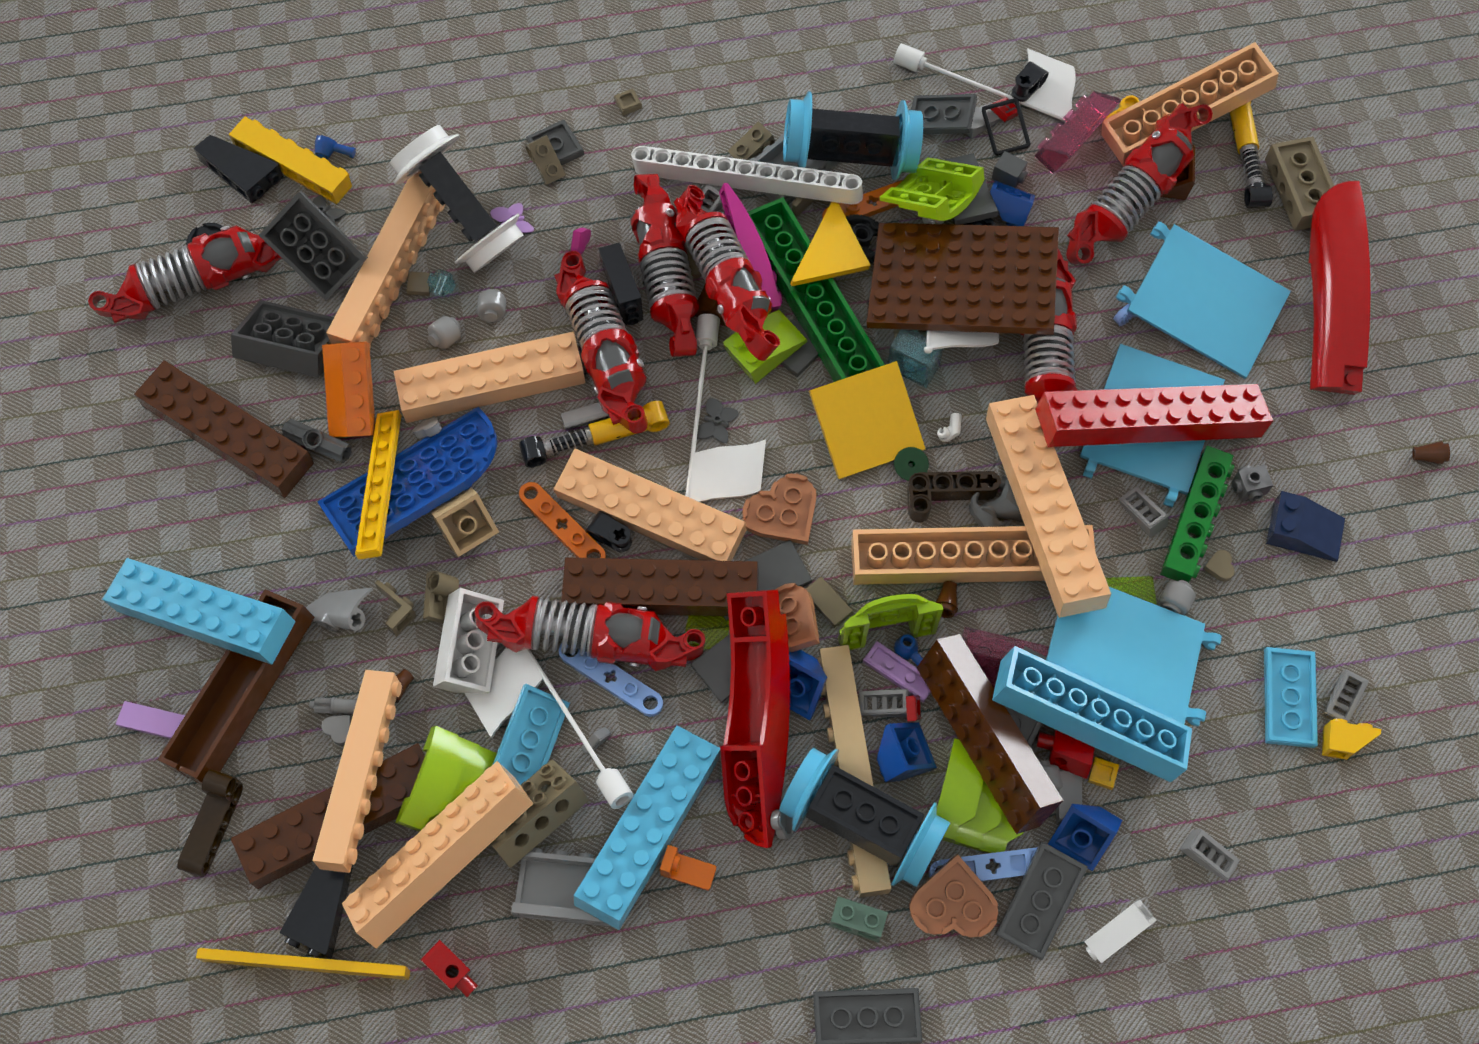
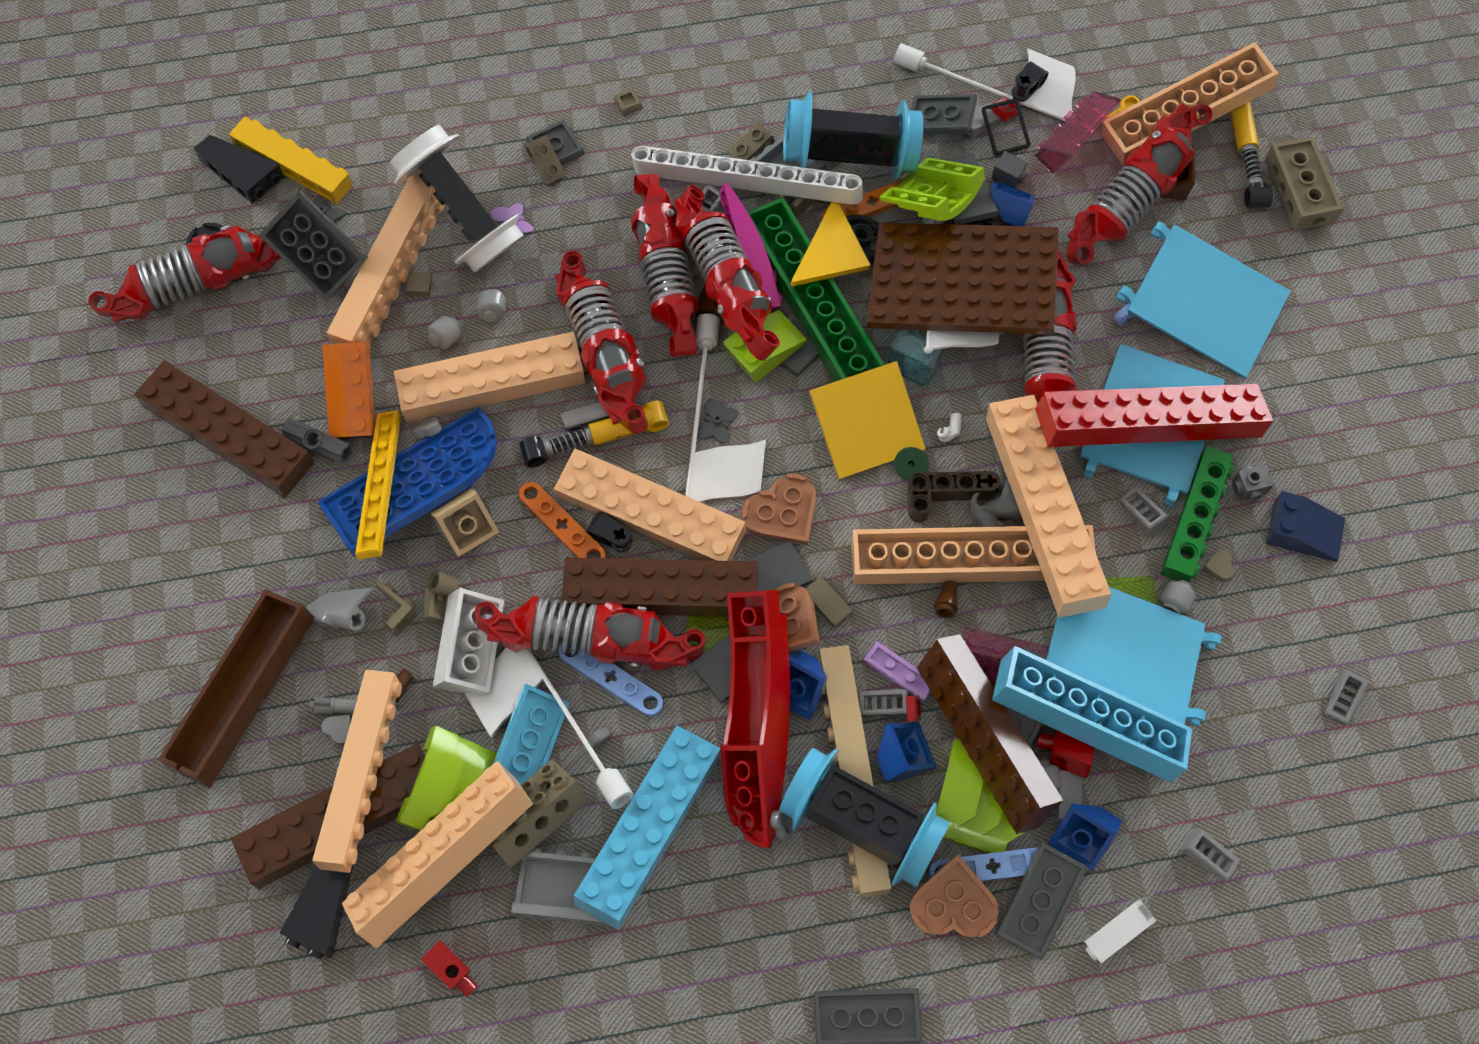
medium azure brick [102,558,296,665] -> none
lavender tile [116,701,185,739] -> none
dark brown beam [177,769,243,877] -> none
yellow tile [196,948,410,980] -> none
dark grey slope [231,300,334,378] -> none
blue bar [315,135,356,159] -> none
clear light blue gear [427,269,456,297] -> none
dark pink tile [571,227,591,255] -> none
black slope [598,242,644,325] -> none
orange bracket [660,845,717,891] -> none
sand green brick [829,896,888,943] -> none
lime slope [838,594,943,650] -> none
blue bar [894,634,923,666] -> none
yellow tile [1088,757,1119,790] -> none
medium azure tile [1264,647,1318,748] -> none
red slope [1309,181,1371,395] -> none
yellow slope [1322,719,1381,760] -> none
reddish brown cone [1412,441,1450,464] -> none

